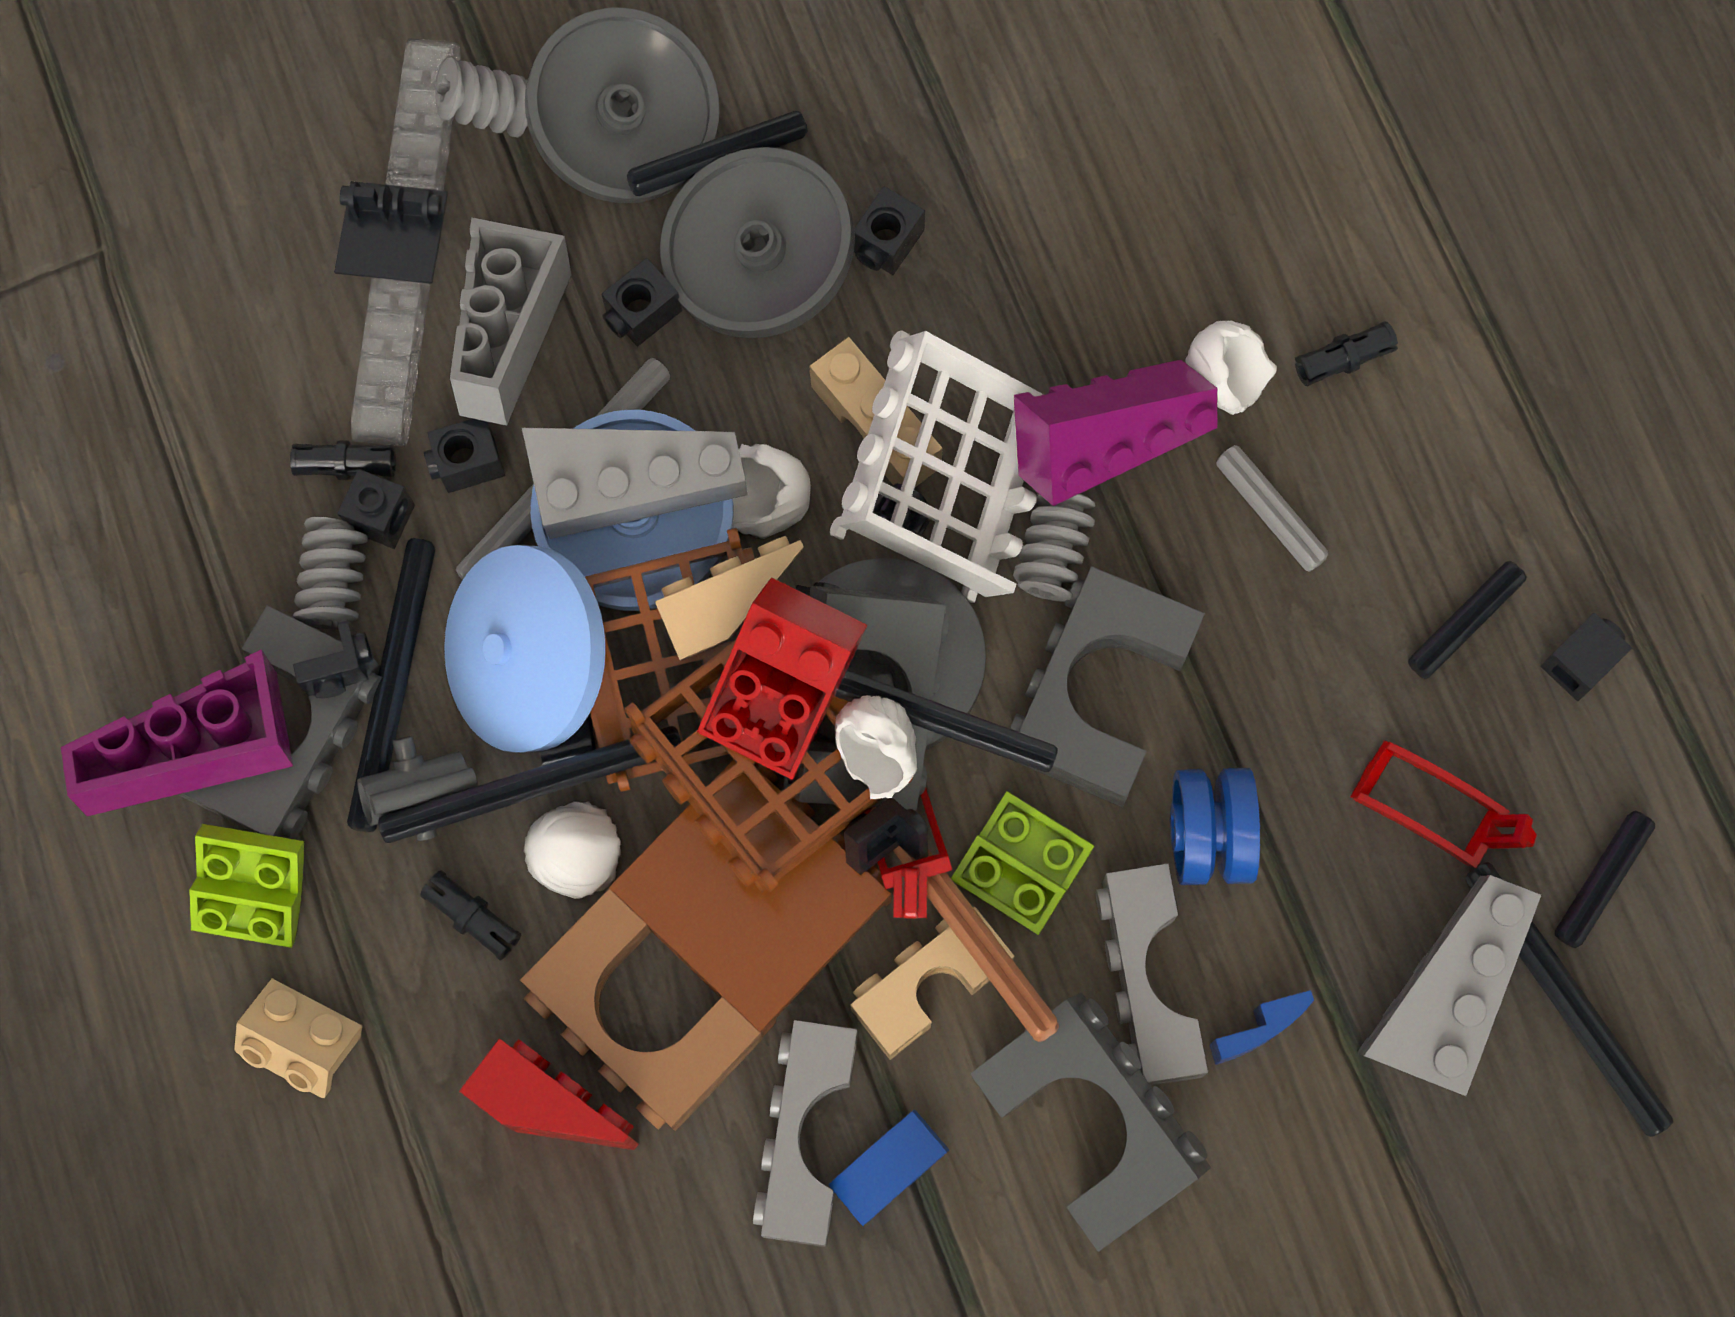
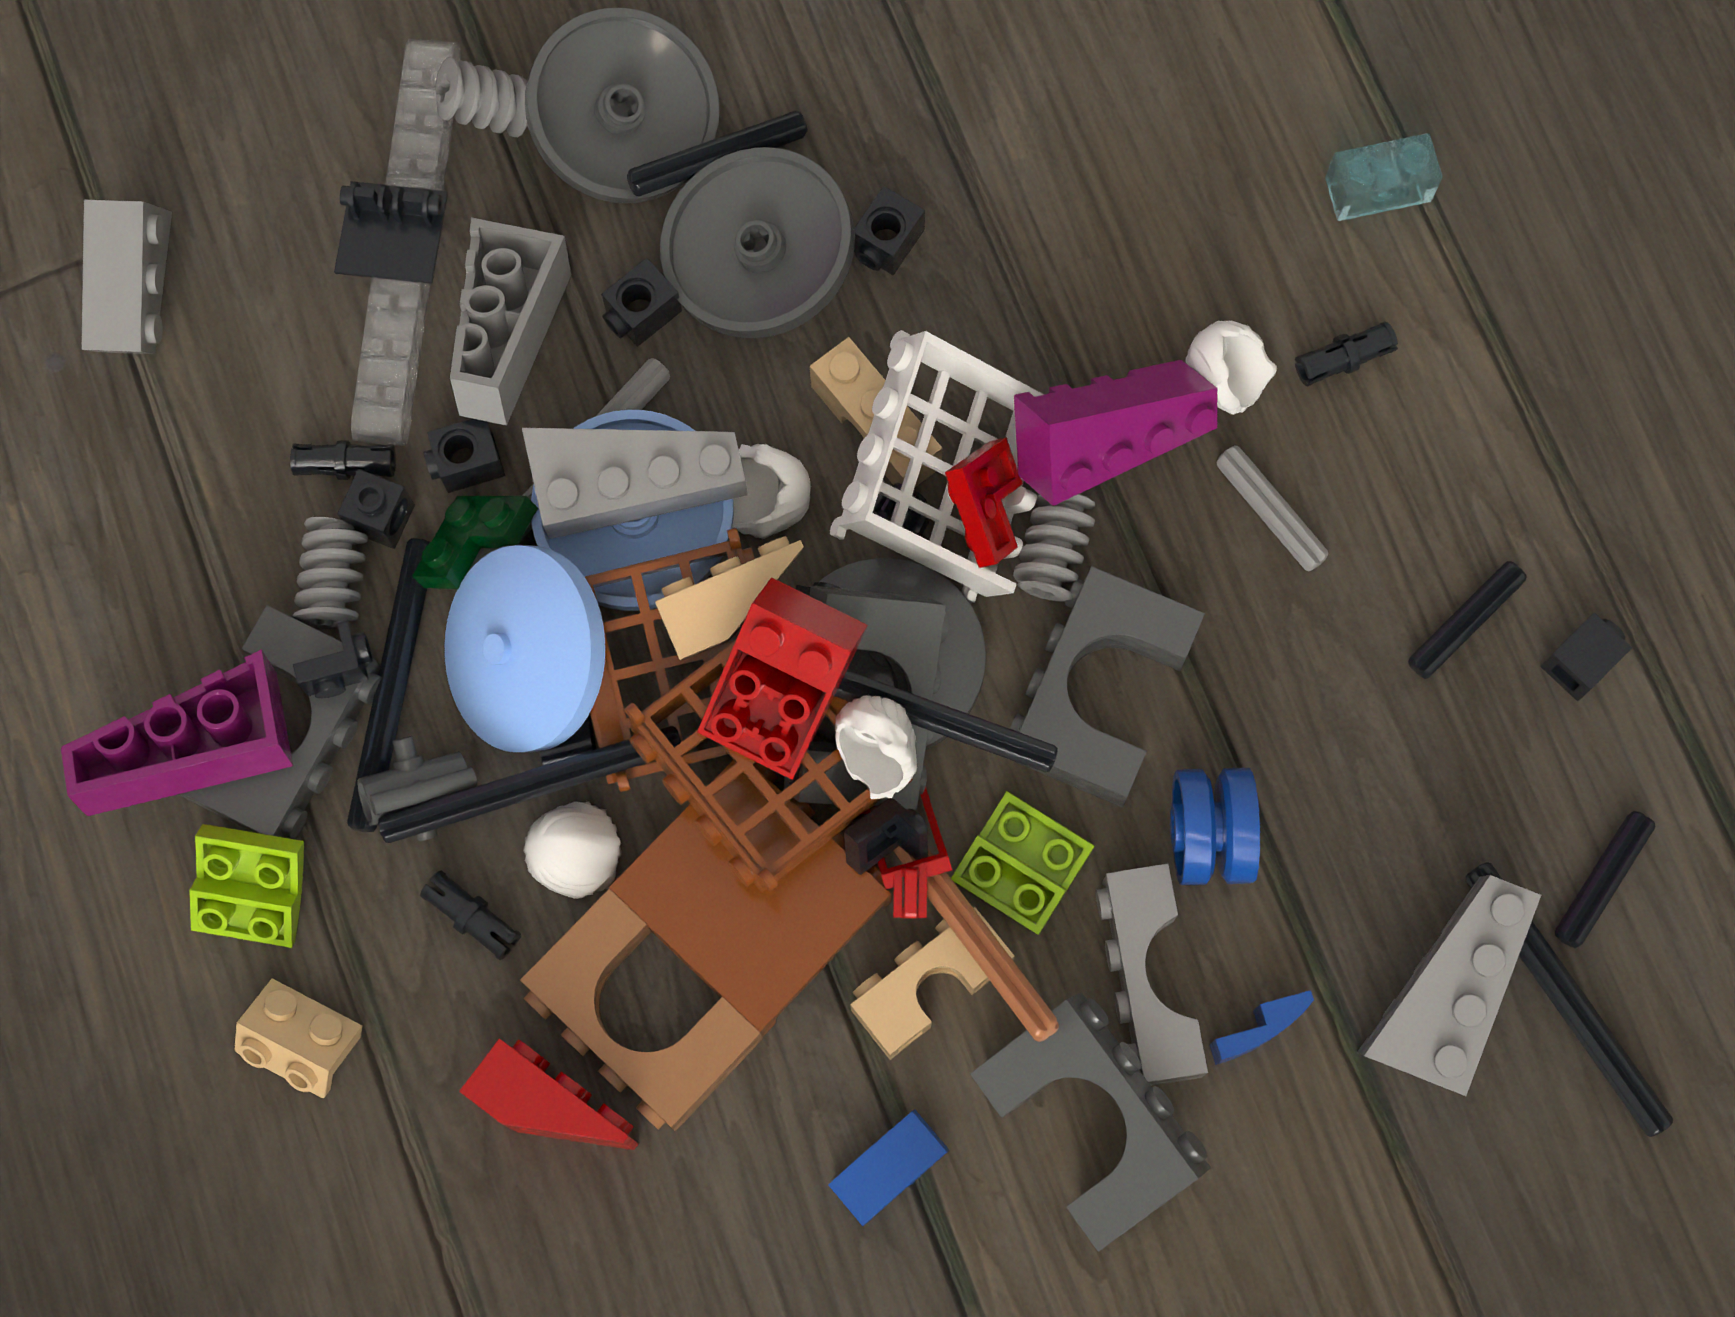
light grey arch [753,1020,858,1247] -> none
red sword [1350,740,1537,868] -> none
none -> light grey wedge [82,199,172,354]
none -> dark green plate [412,496,538,589]
none -> red plate [945,437,1023,568]
none -> clear light blue brick [1325,133,1443,221]

